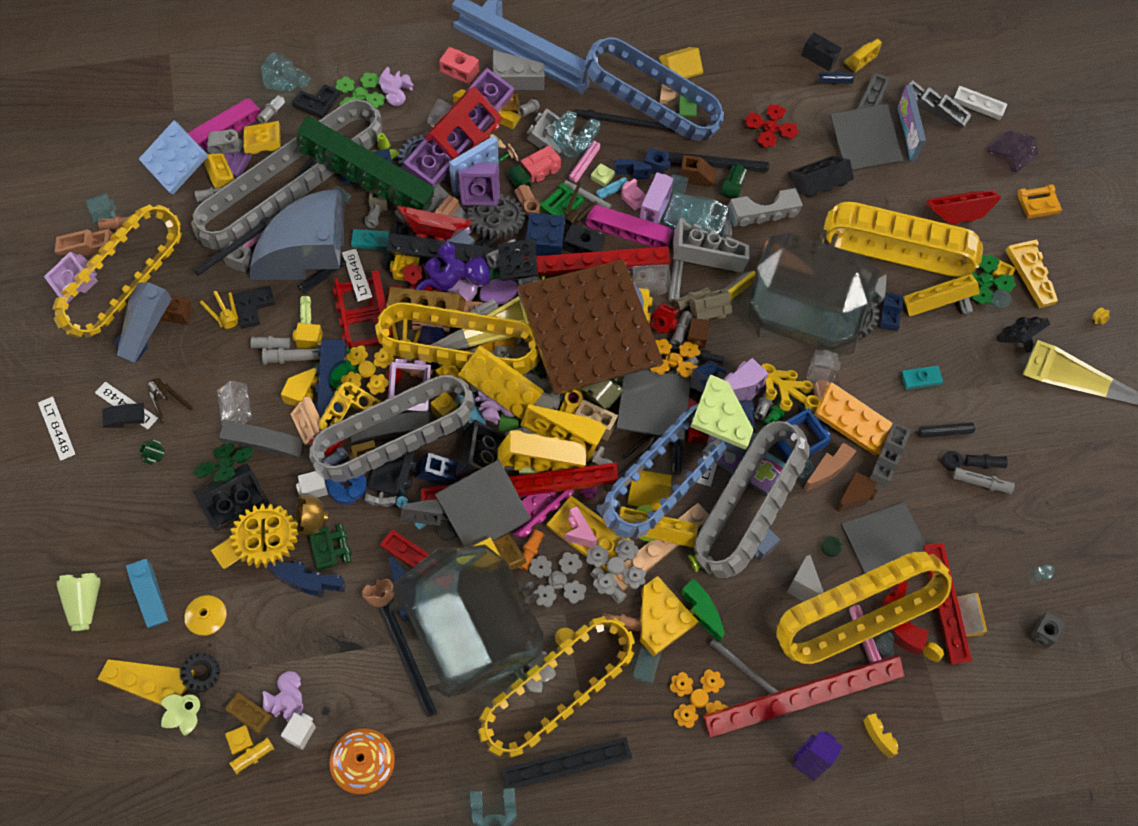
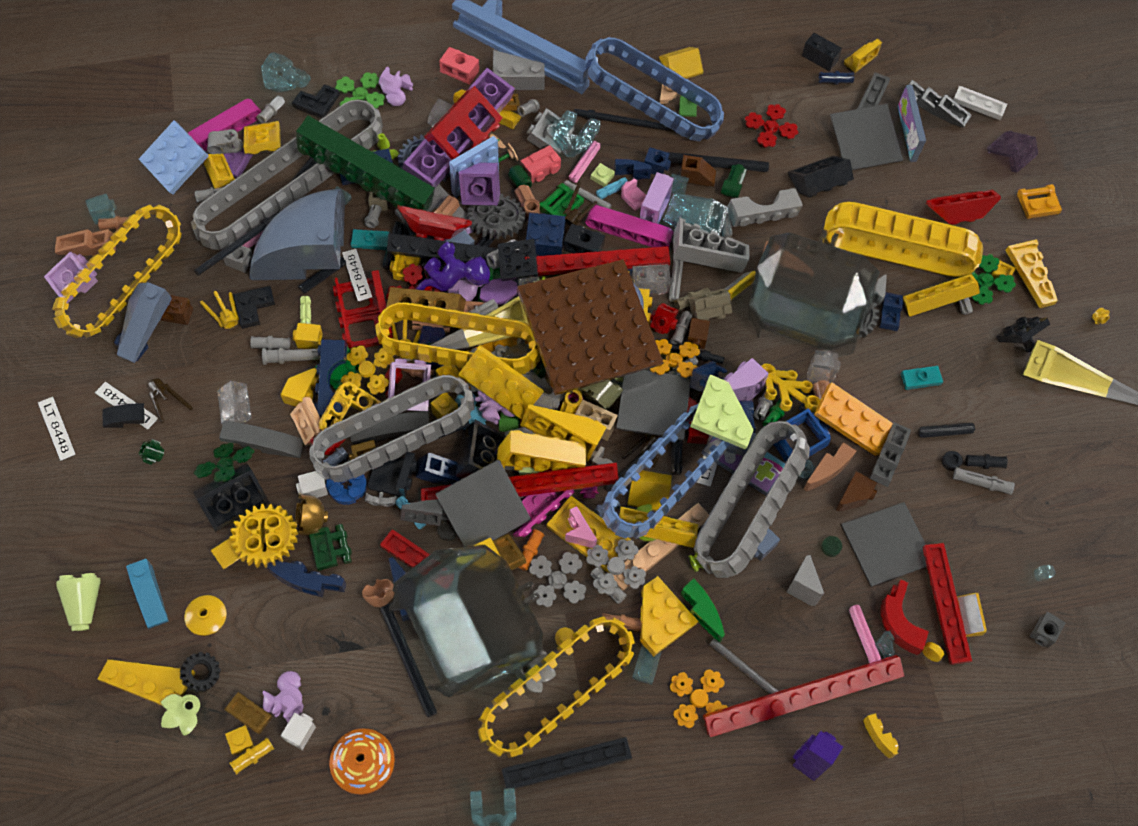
yellow piece [777,552,952,664] -> none
clear light blue plate [992,290,1011,308] -> none

